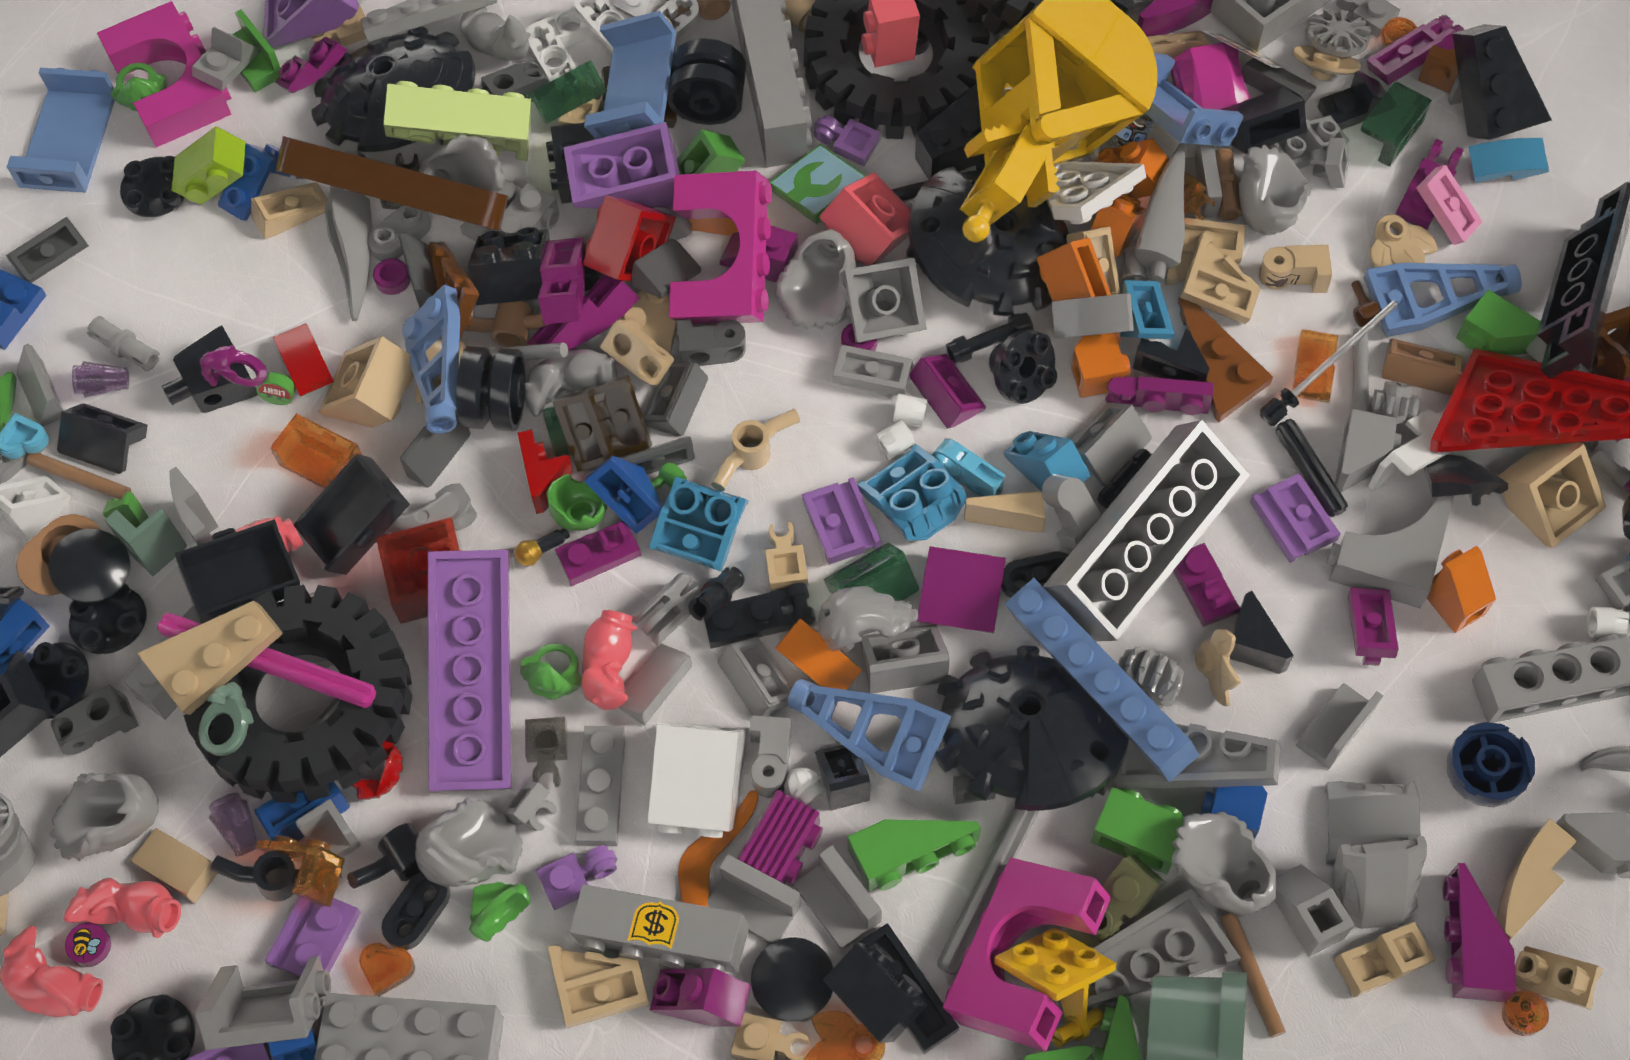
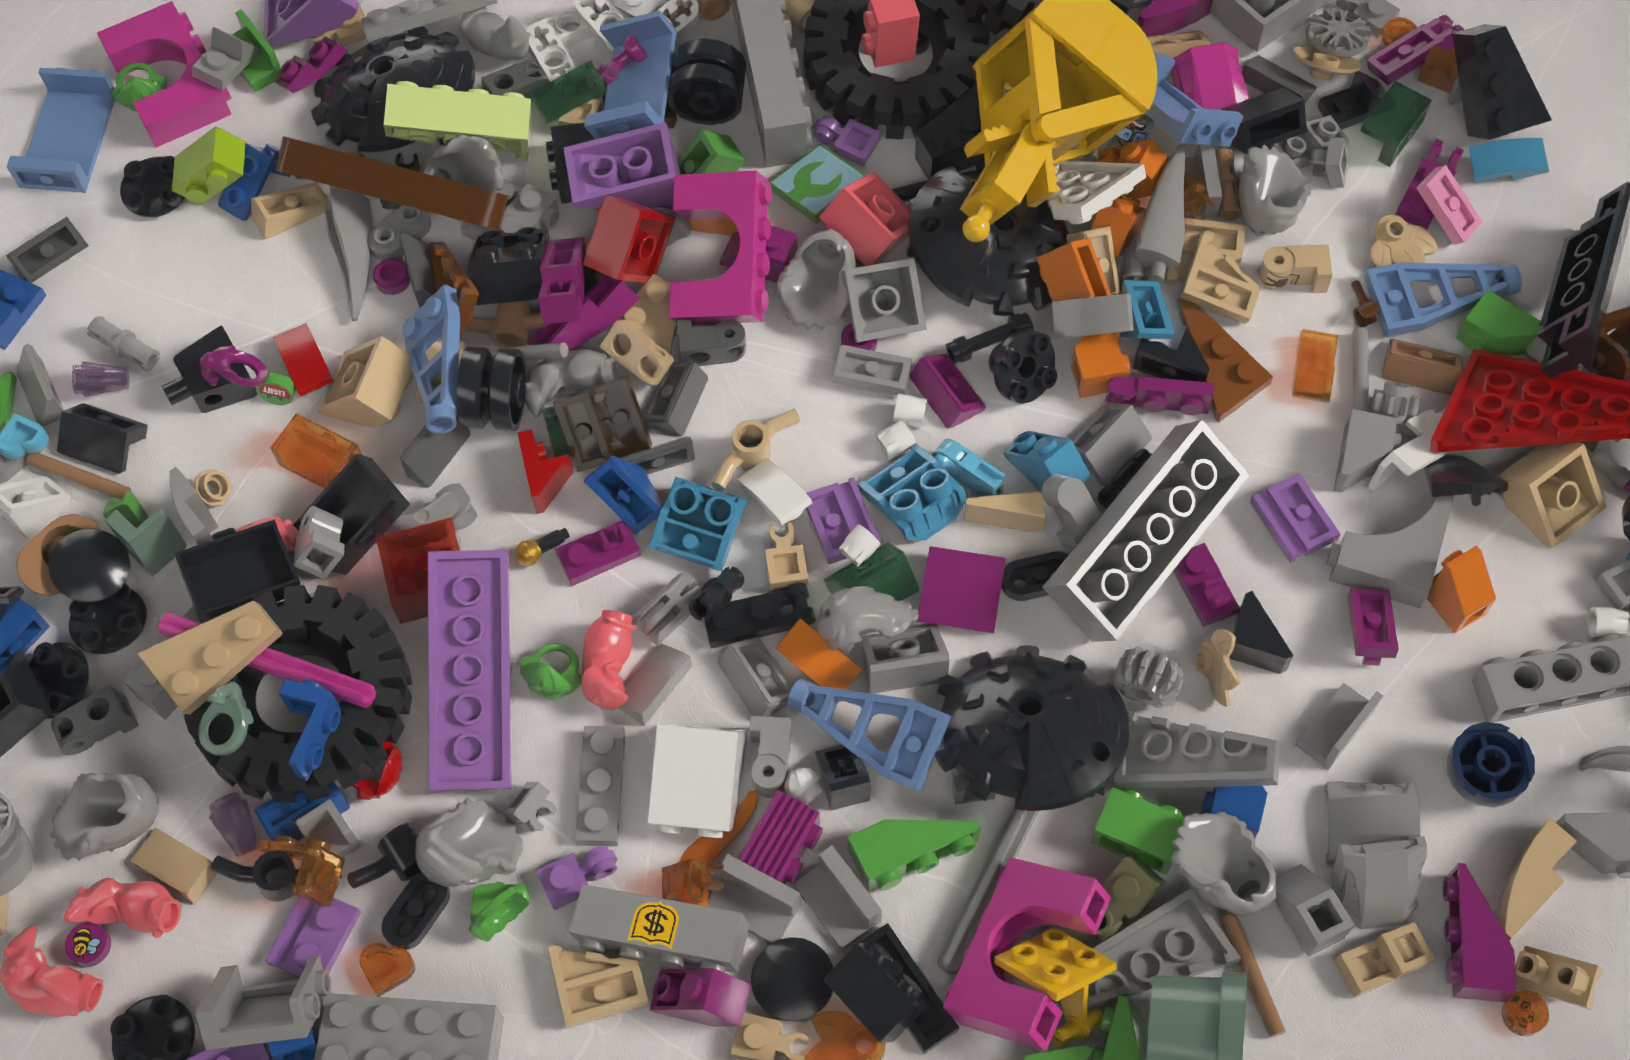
clear smoke plate [525,717,568,787] -> none
bright green hair [547,474,607,531] -> none
dark grey slope [631,239,701,298] -> none
bright green hand [651,463,687,490] -> none
medium blue arch [1005,578,1200,782] -> none
sticker [1204,31,1286,68] -> none
piece [1260,301,1398,426] -> none
black axle [1276,419,1348,517] -> none
none -> tan plate [193,470,231,507]
none -> blue bracket [279,679,341,781]
none -> light grey leg [293,506,345,580]
none -> magenta piece [596,34,648,84]
none -> clear orange plate [662,859,724,905]
none -> white slope [737,457,813,525]
none -> white hose [839,524,881,567]

